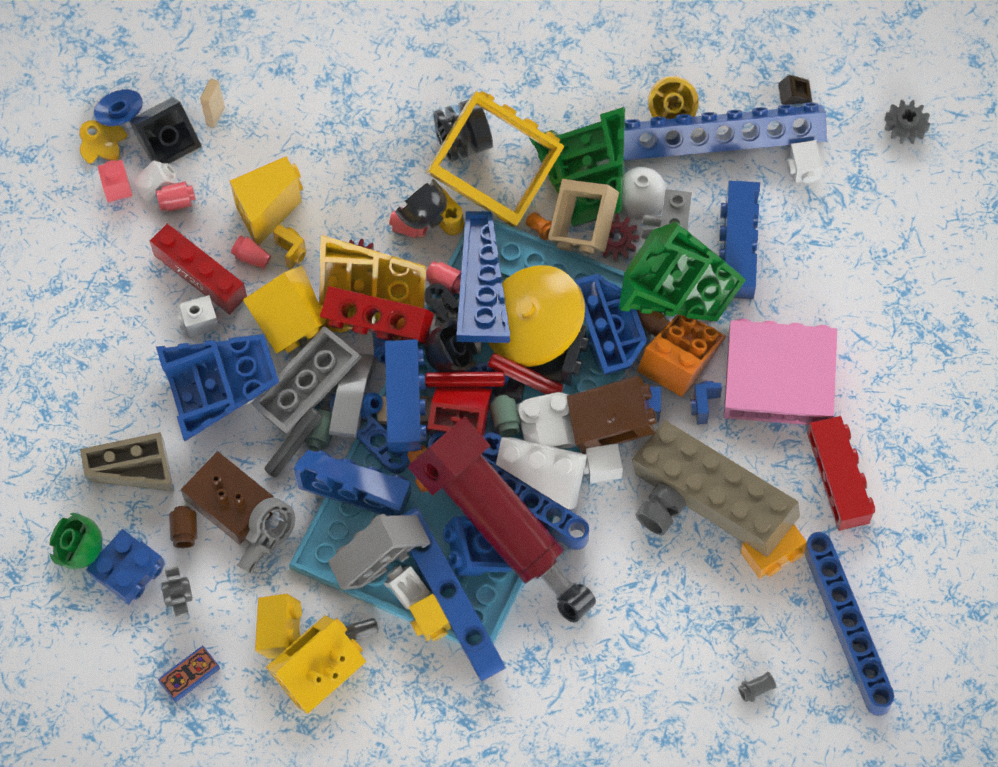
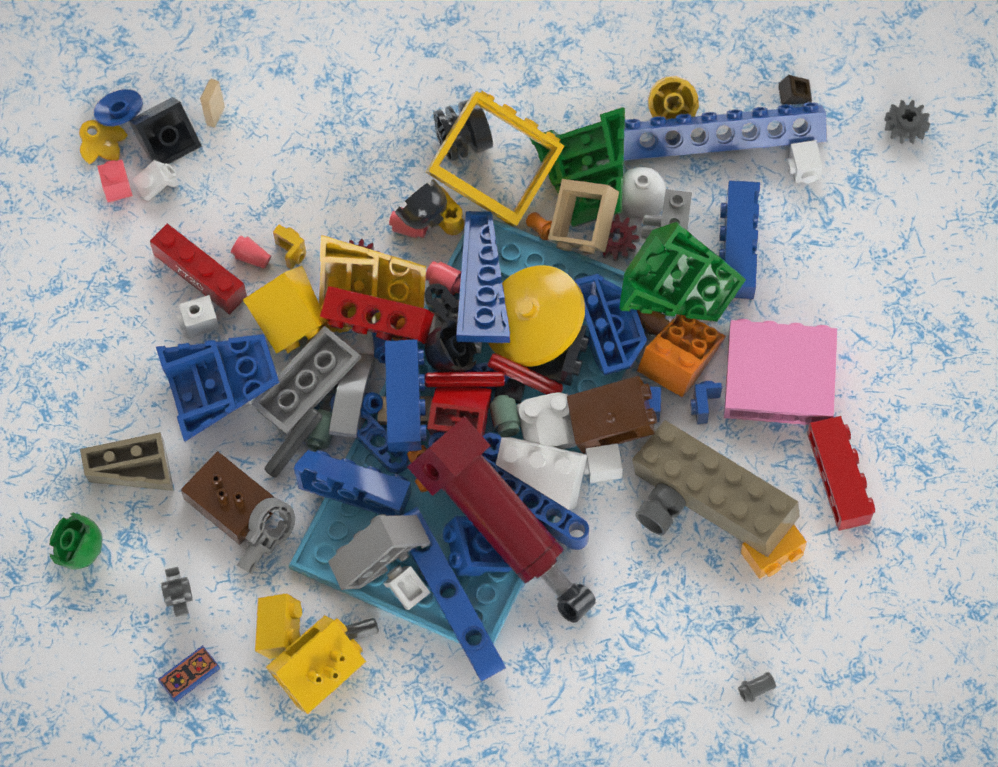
blue plate [86,529,165,605] -> none
coral brick [156,181,196,212] -> none
reddish brown brick [169,506,198,548] -> none
yellow slope [230,156,303,245] -> none
yellow brick [409,594,451,642] -> none
blue beam [804,532,894,716] -> none

